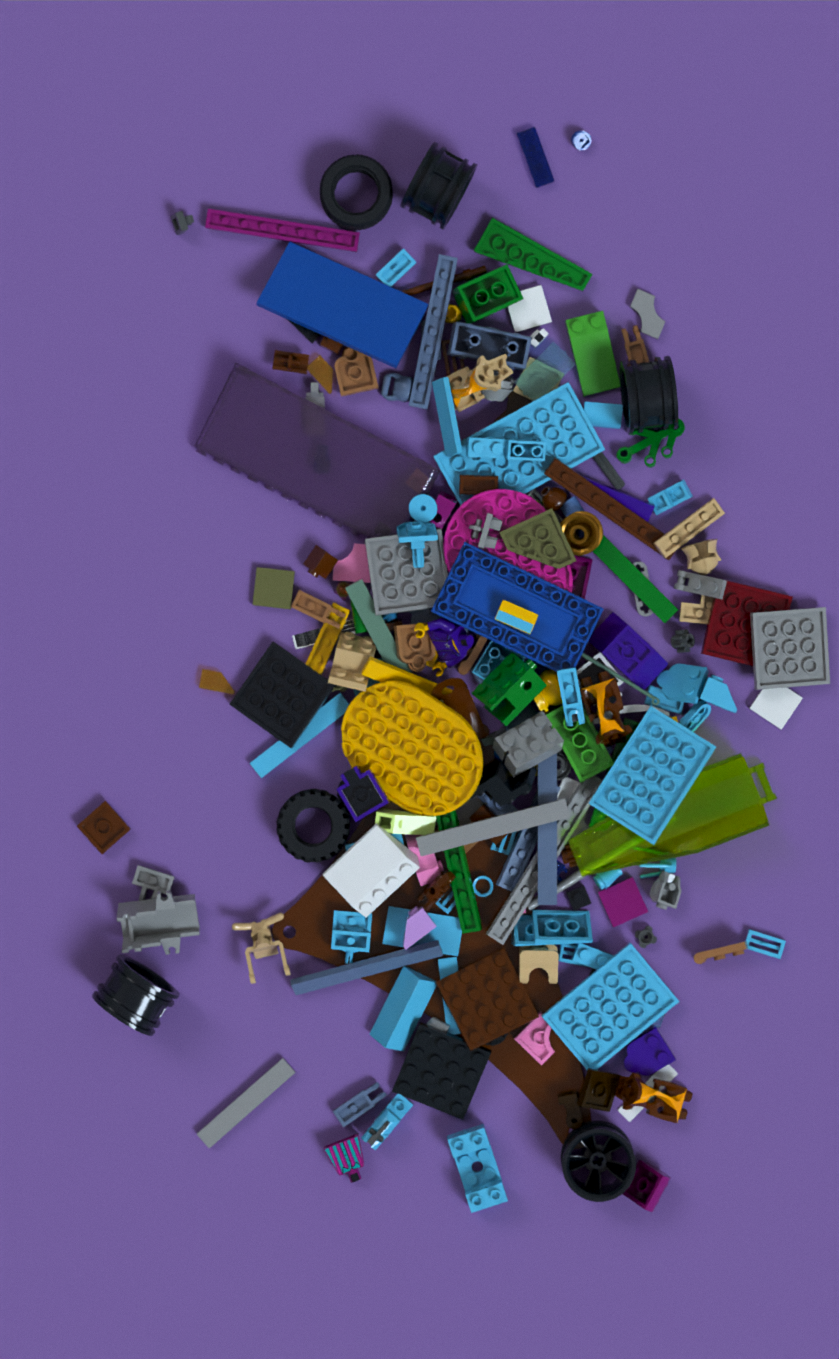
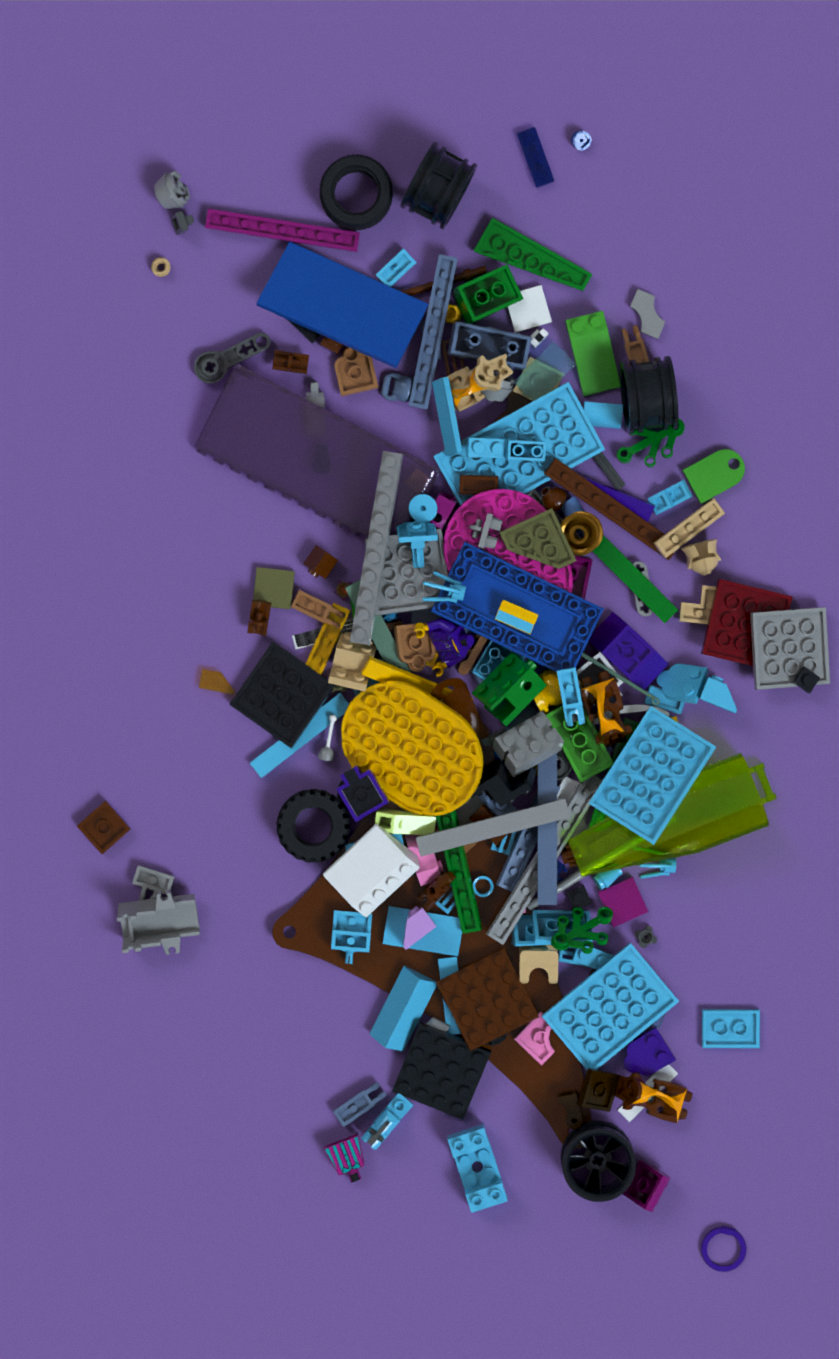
black wheel [92,954,180,1036] -> none
light grey tile [197,1058,295,1148] -> none
tan piece [232,912,291,984] -> none
sand blue tile [290,940,443,995] -> none
clear yellow tile [307,355,333,394] -> none
bright pink tile [333,543,371,583] -> none
light grey hand [650,870,682,910] -> none
dark grey gear [671,629,695,653] -> none
light grey plate [674,570,727,600] -> none
medium azure plate [679,700,711,732] -> none
medium nougat plate [694,941,748,964] -> none
medium azure tile [745,929,786,959] -> none
white tile [749,687,803,730] -> none
none -> tan plate [151,258,171,277]
none -> light grey cone [154,171,190,209]
none -> dark grey beam [194,333,270,384]
none -> reddish brown hips [247,599,271,636]
none -> hinge [318,715,337,761]
none -> light grey plate [350,451,403,645]
none -> medium azure plant [422,571,466,603]
none -> green plant [551,907,613,954]
none -> bright green tile [682,449,745,504]
none -> dark purple piece [701,1226,747,1272]
none -> medium azure tile [702,1009,760,1048]
none -> black plate [792,667,820,694]

